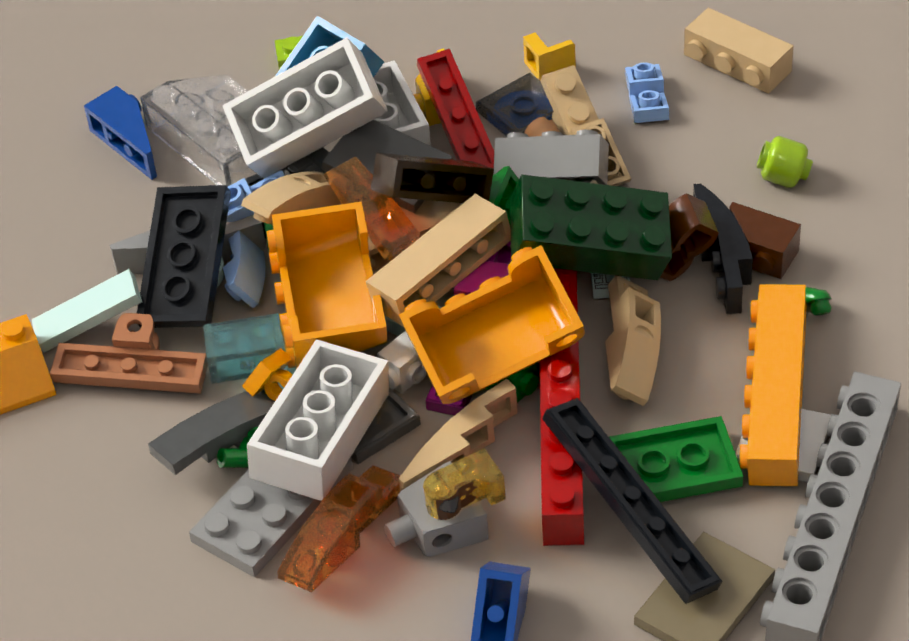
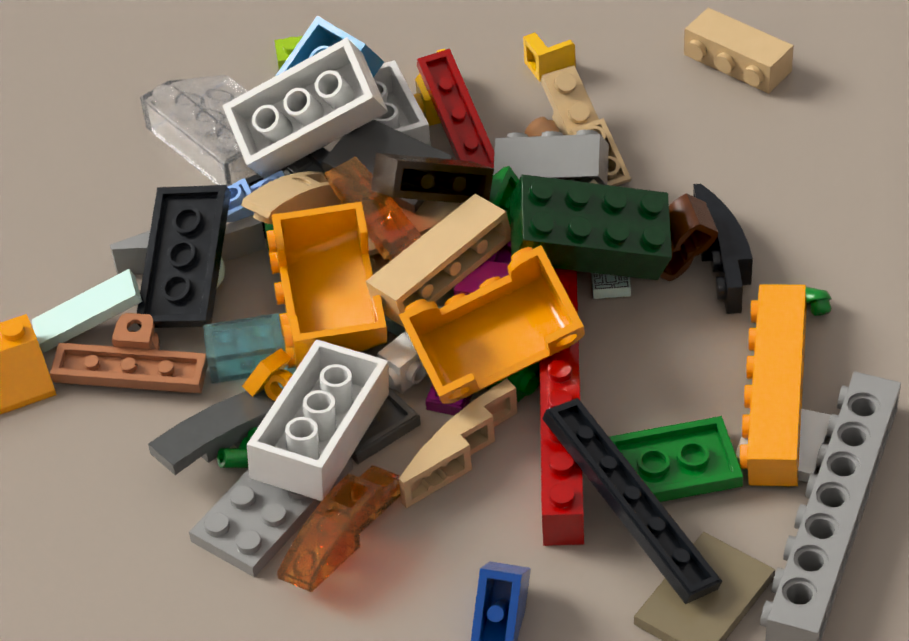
blue slope [84,86,157,180] -> none
light blue slope [223,230,266,308] -> none
light grey torso [384,461,489,557] -> none
clear yellow leg [423,448,506,520] -> none
clear smoke tile [476,73,554,137] -> none
tan slope [605,276,661,406] -> none
light blue slope [625,62,669,123] -> none
reddish brown slope [729,202,801,279] -> none
lime head [756,136,813,188] -> none

